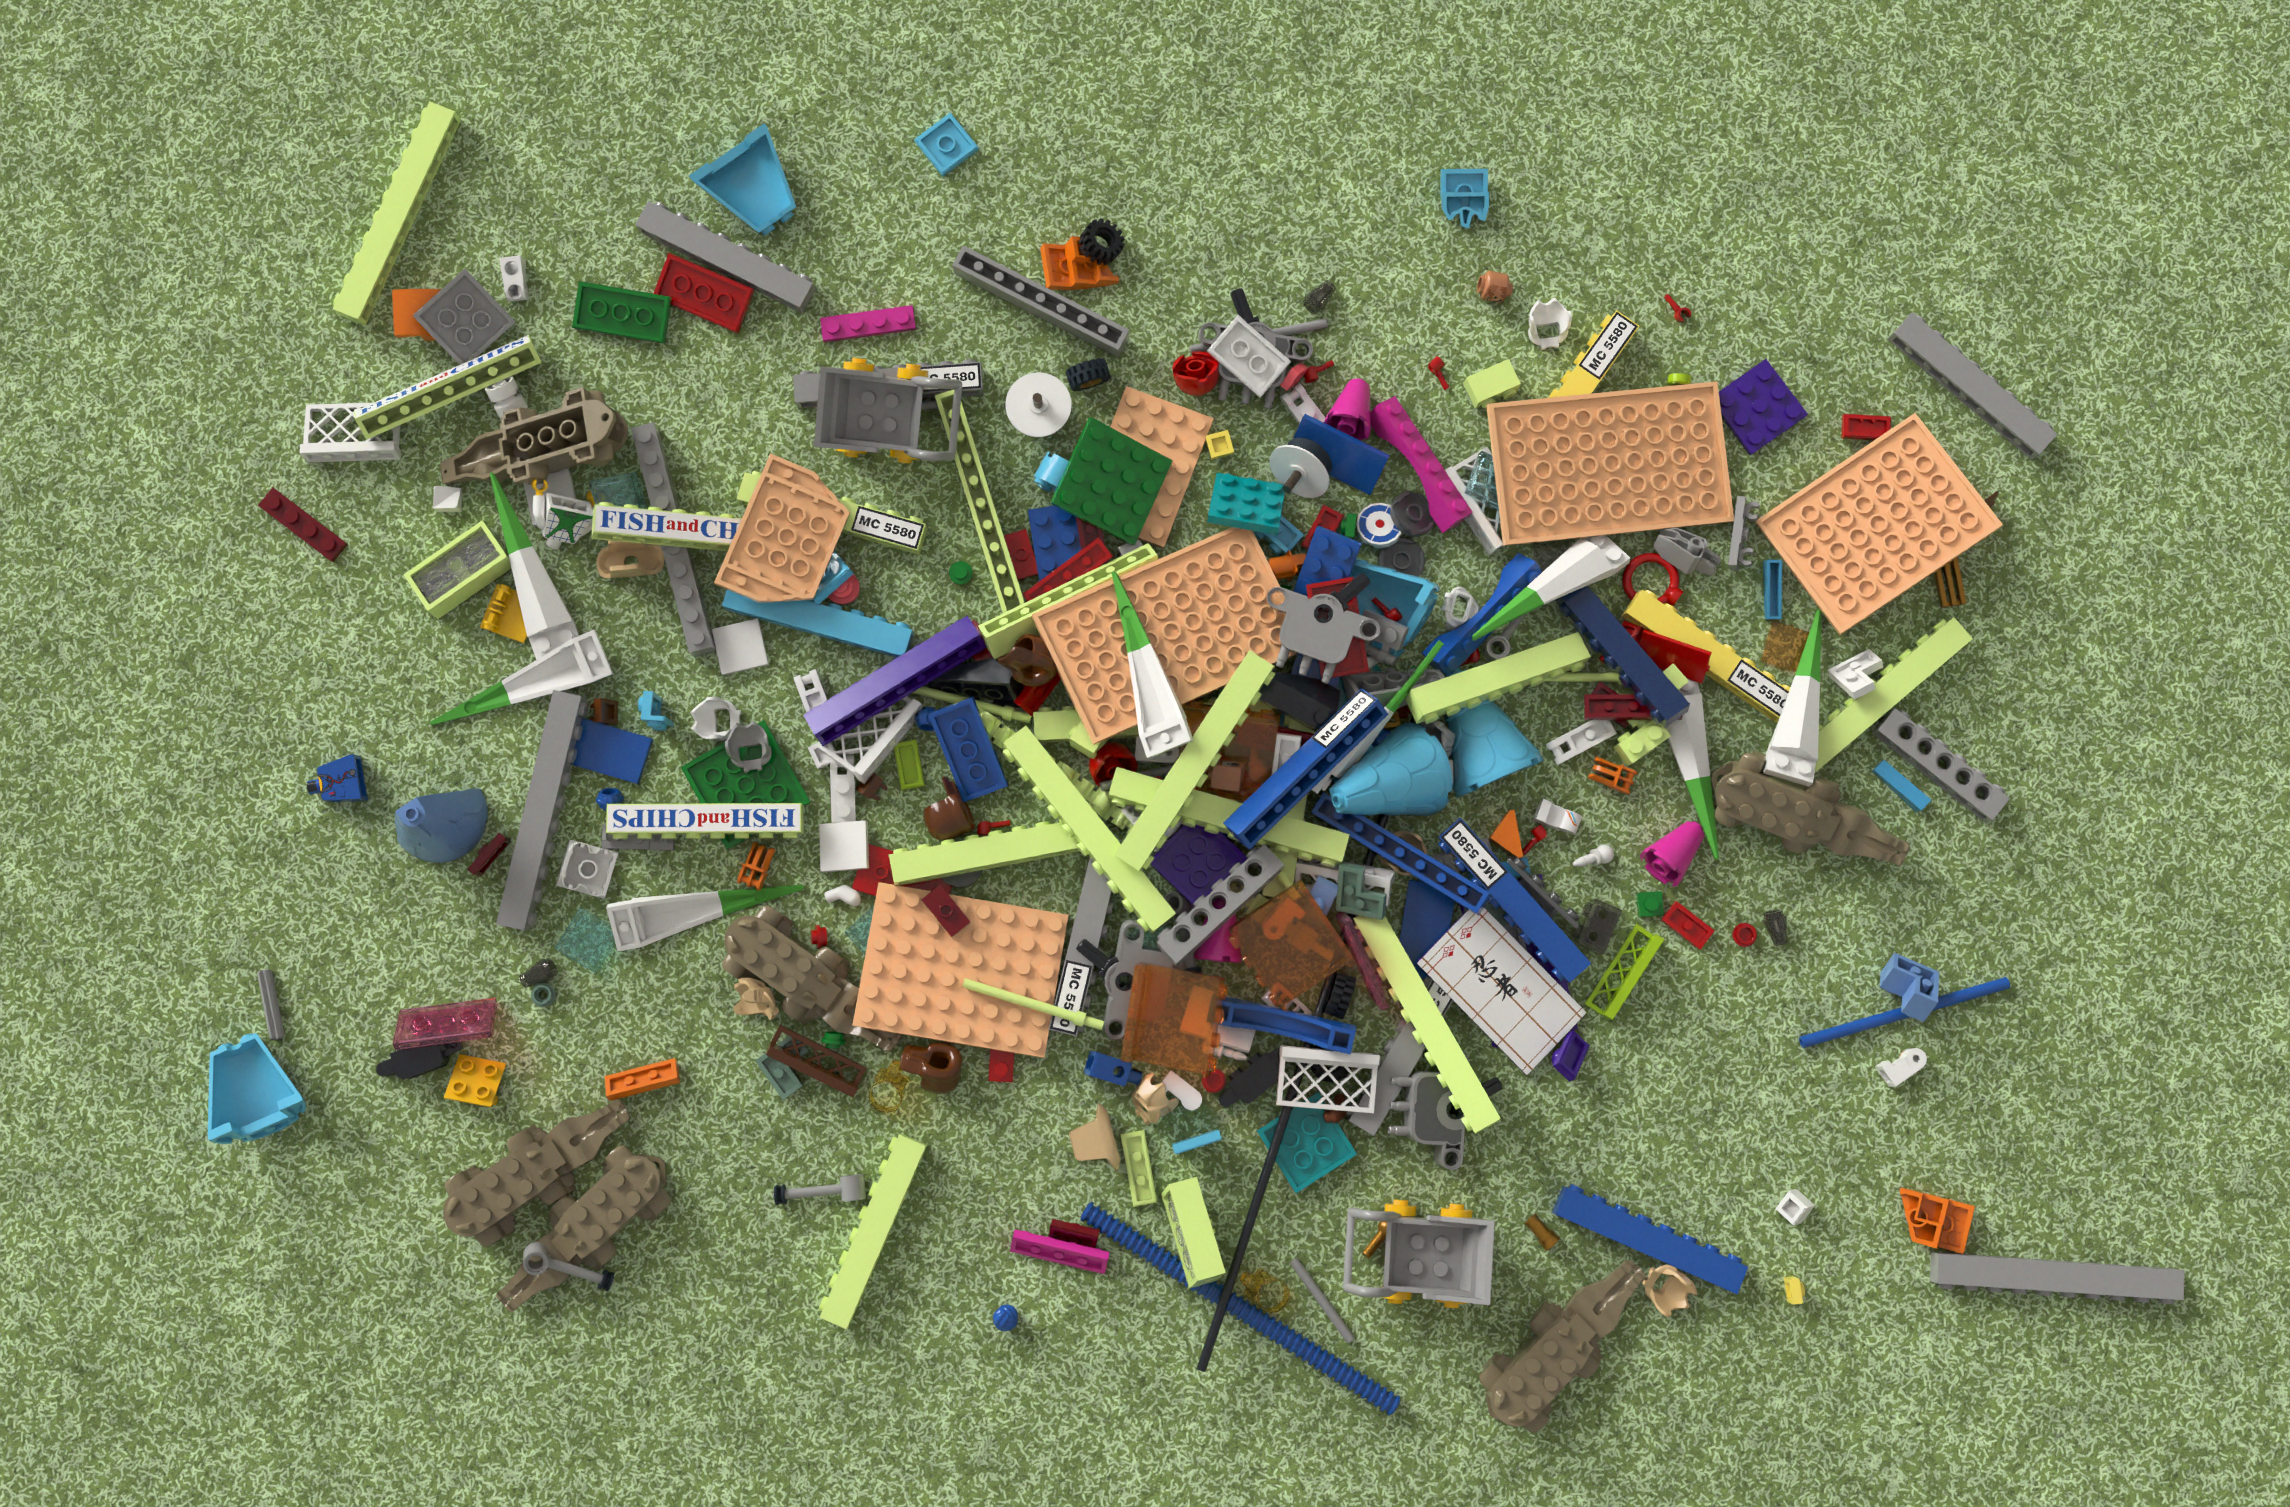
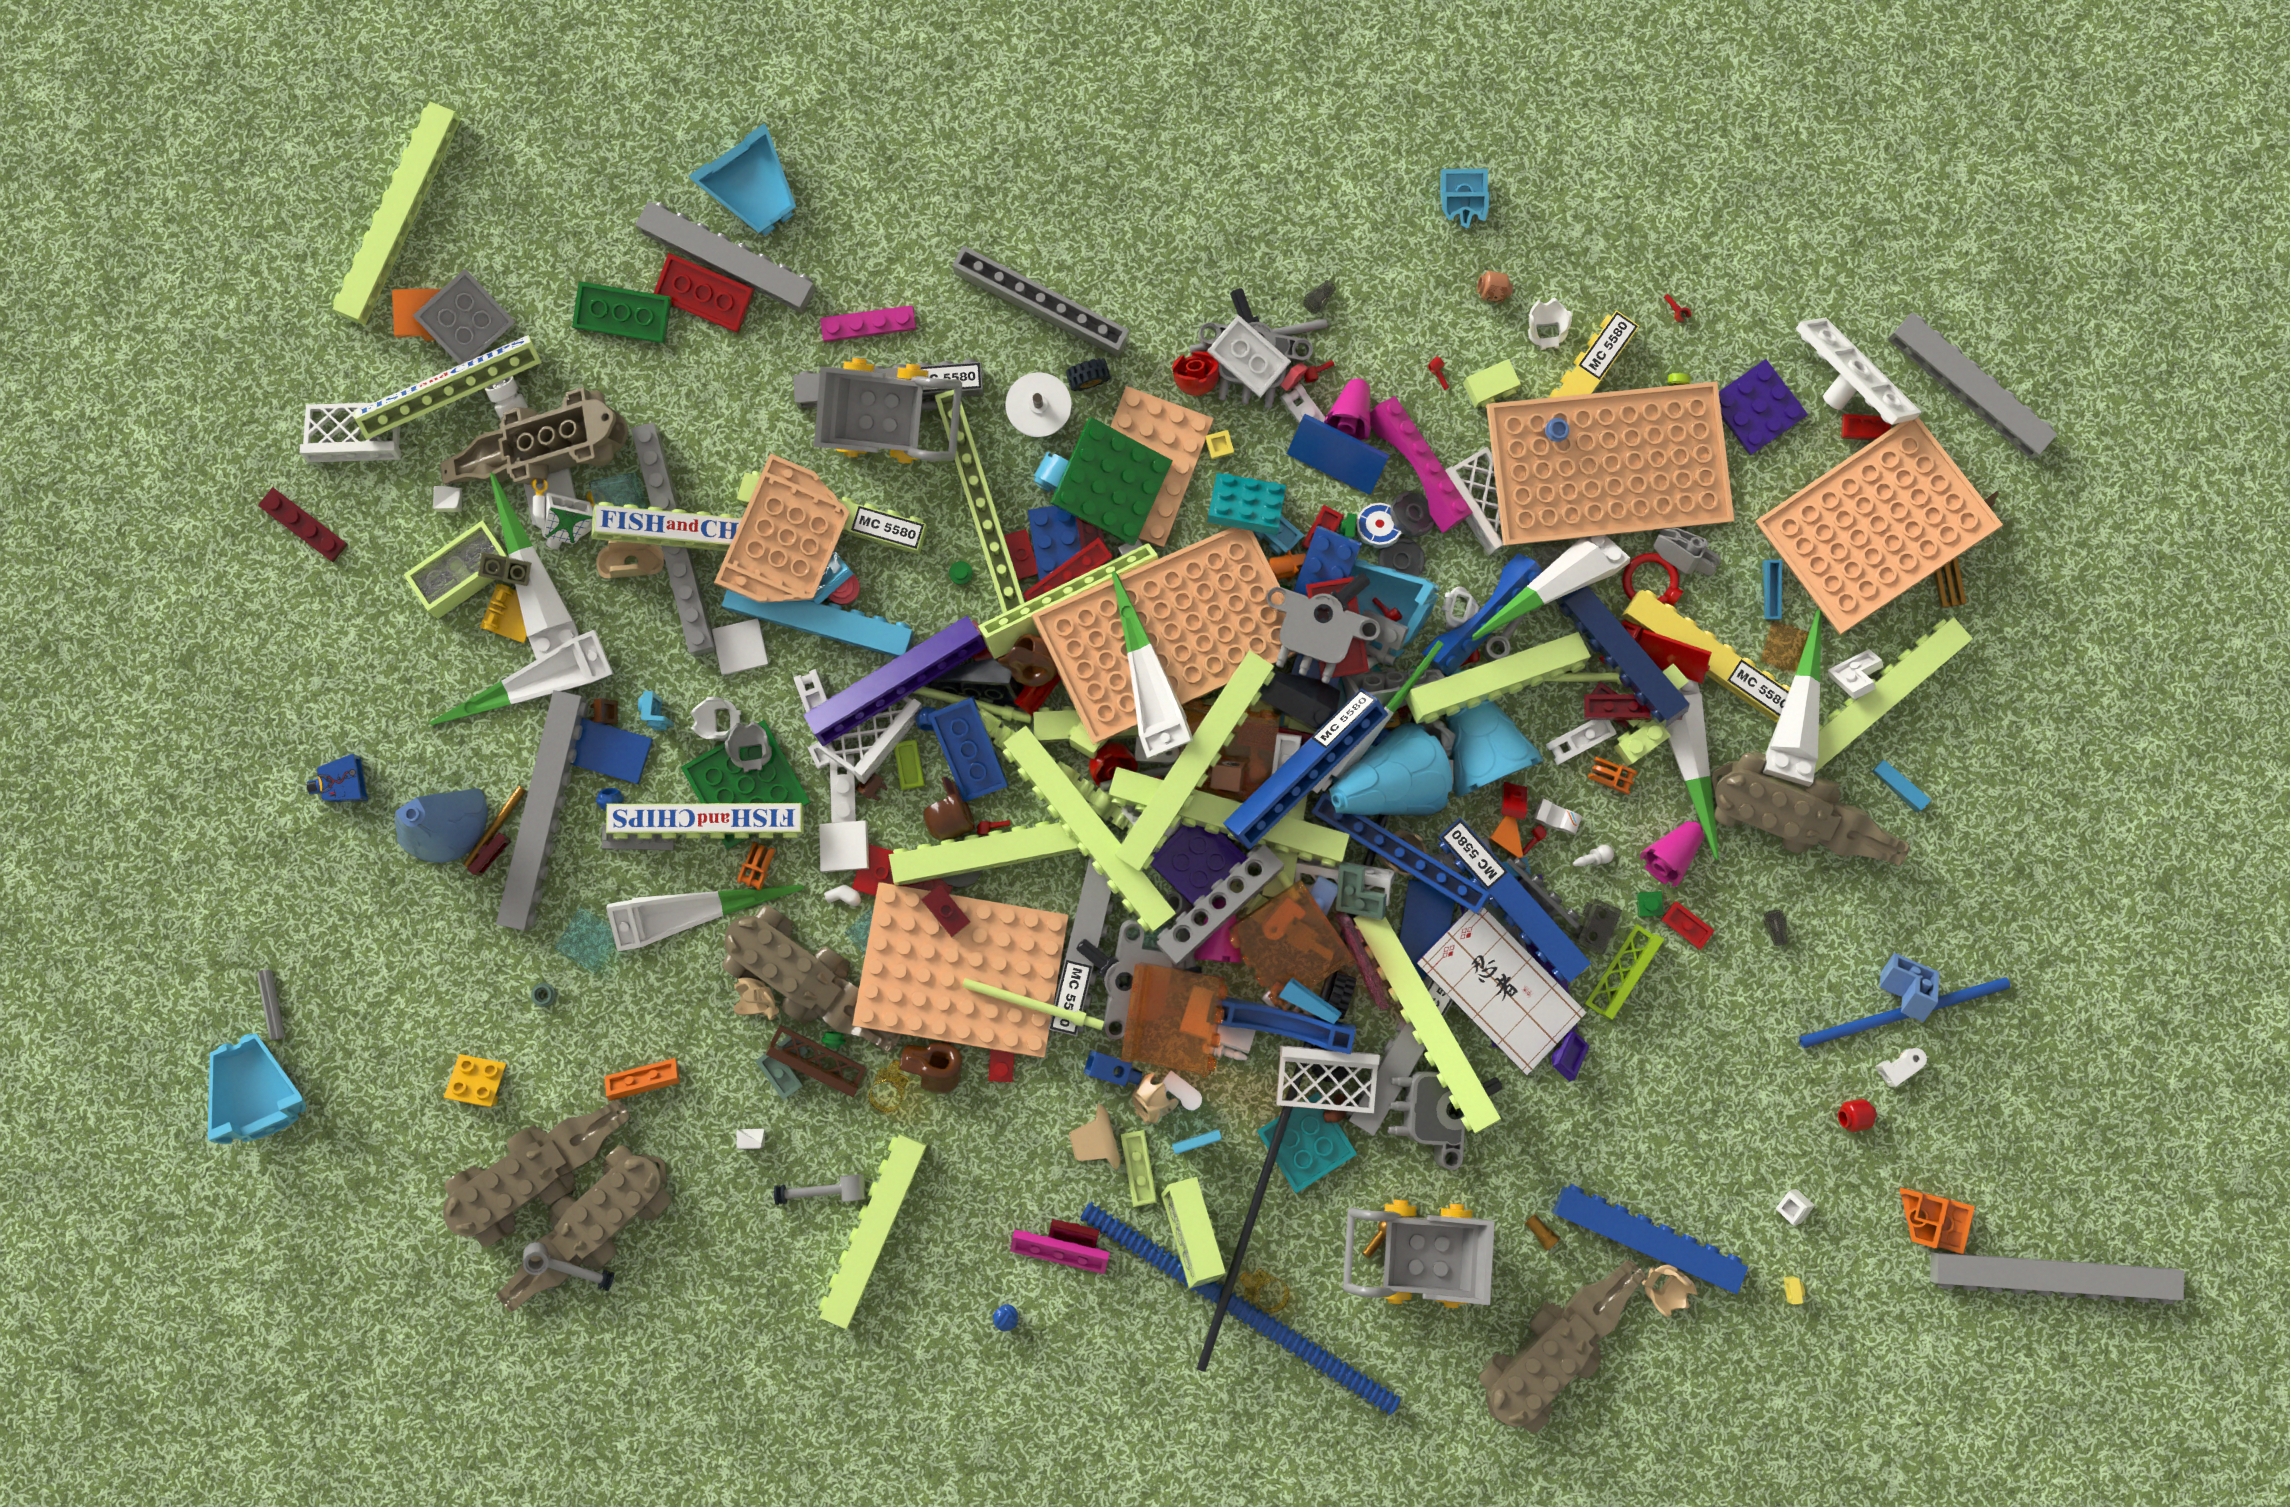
black hinge [376,1034,464,1080] -> none
clear pink plate [393,997,498,1050] -> none
white leg [499,255,529,302] -> none
clear smoke cone [519,958,558,988] -> none
white slope [556,839,618,898] -> none
red plate [811,925,827,949] -> none
medium azure tile [914,112,979,177] -> none
orange slope [1040,236,1119,290] -> none
black tyre [1079,218,1125,265] -> none
red plate [1202,1069,1226,1093] -> none
black hinge [1218,1047,1287,1108] -> none
white piece [1269,438,1332,498] -> none
light grey bar [1289,1257,1355,1343] -> none
clear light blue tile [1464,451,1499,511] -> none
light grey plate [1728,496,1760,571] -> none
red plate [1732,923,1757,947] -> none
light grey brick [1872,708,2010,822] -> none
none -> pearl gold bar [462,786,526,868]
none -> olive slope [477,552,532,586]
none -> white slope [737,1129,765,1149]
none -> dark azure piece [1278,977,1342,1024]
none -> red plate [1501,782,1527,820]
none -> medium blue plate [1545,418,1569,442]
none -> white plate [1796,317,1921,425]
none -> red head [1838,1098,1877,1133]

